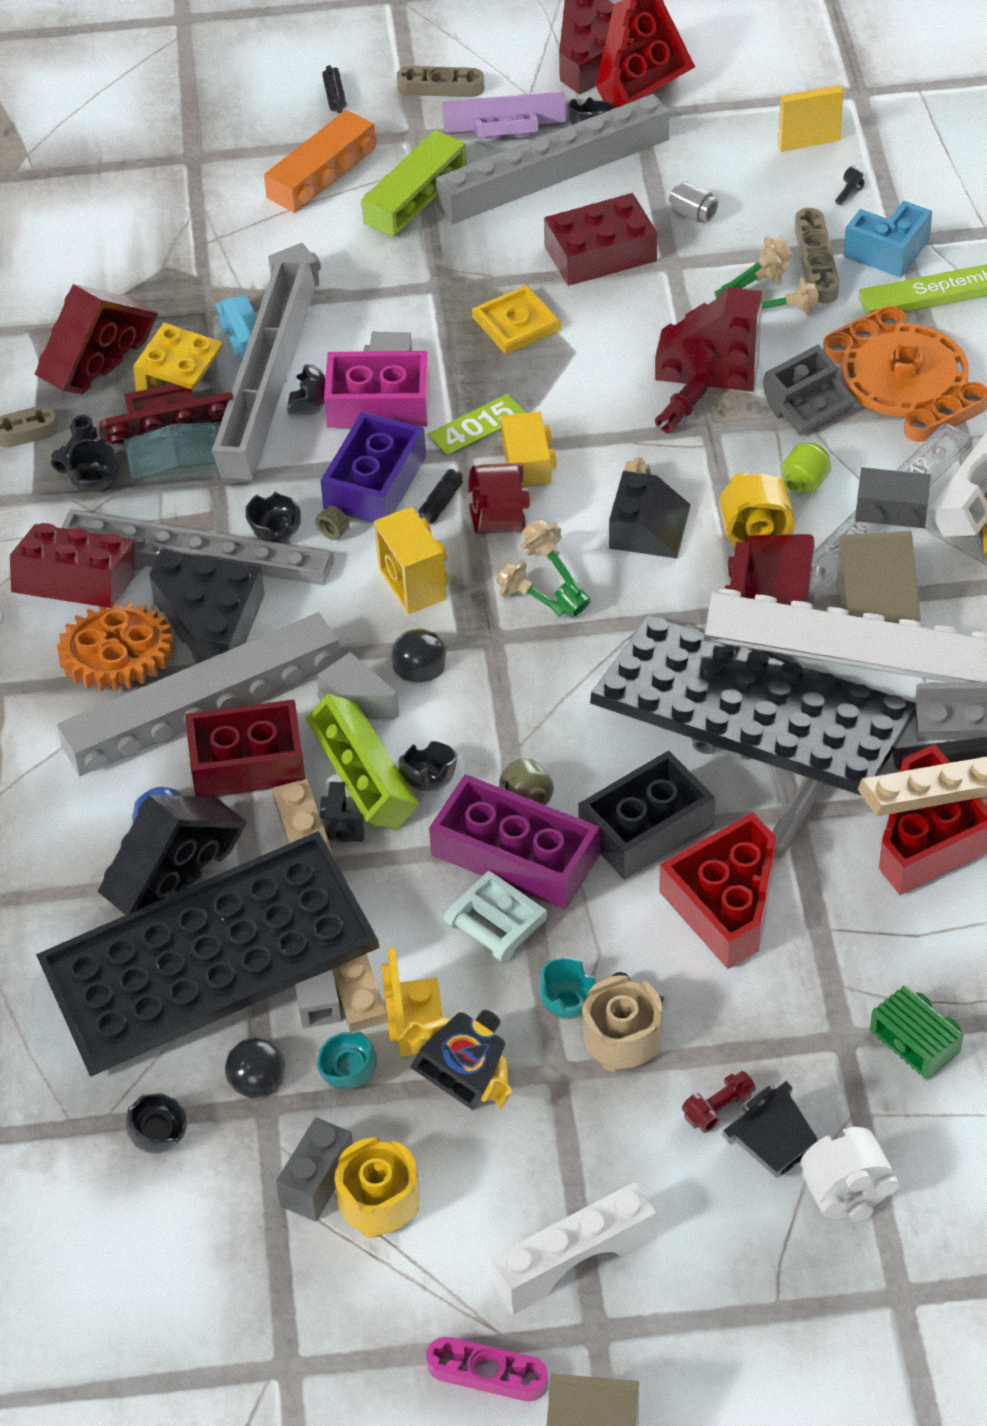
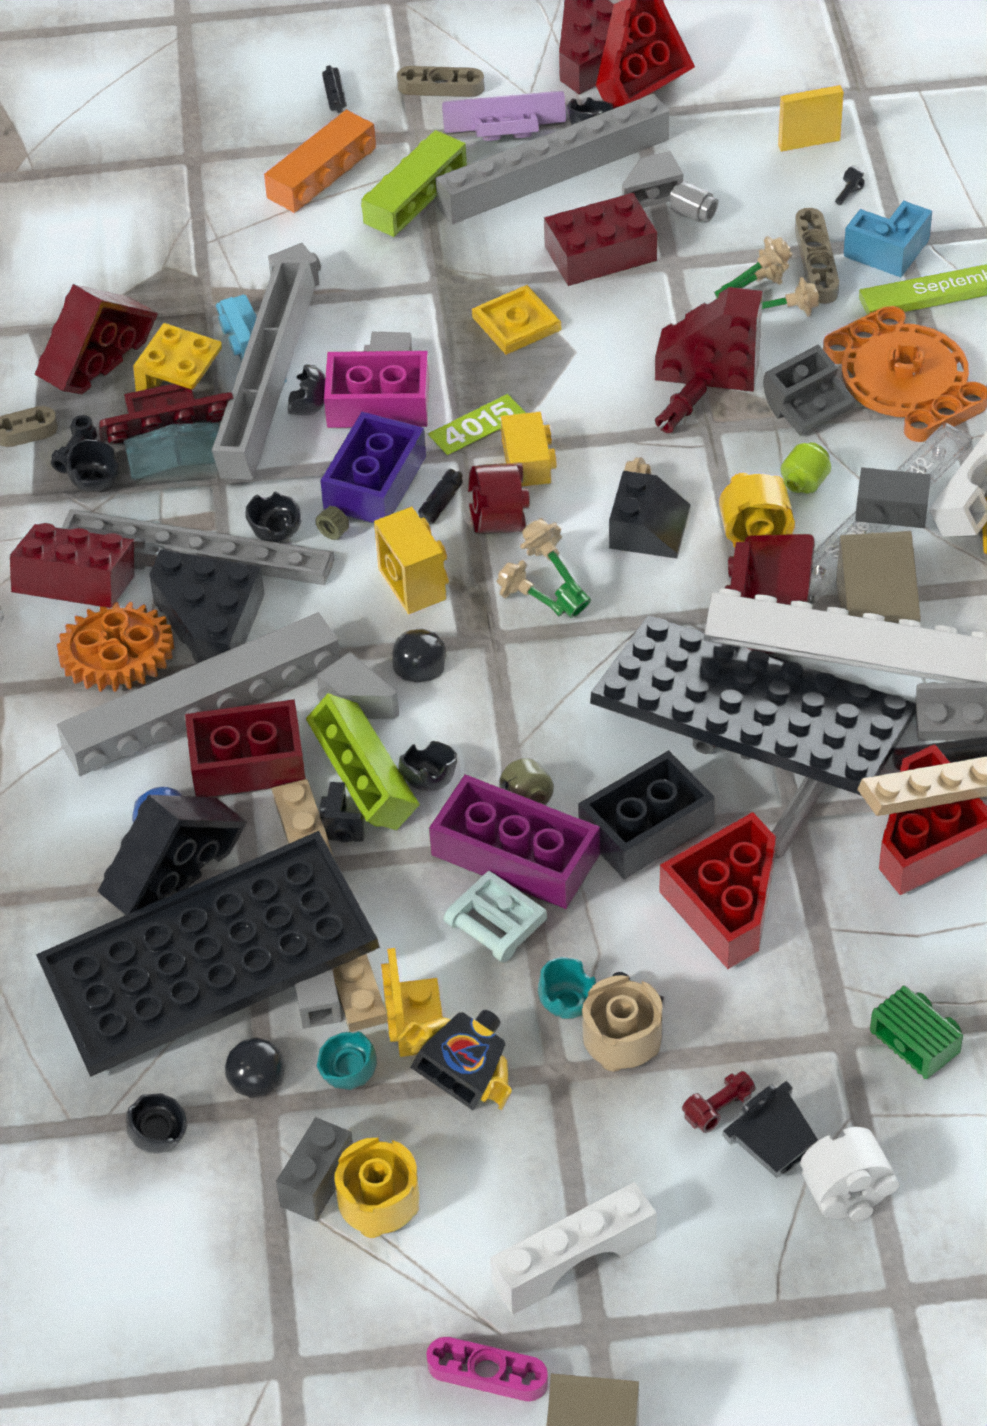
none -> light grey slope [622,151,684,208]

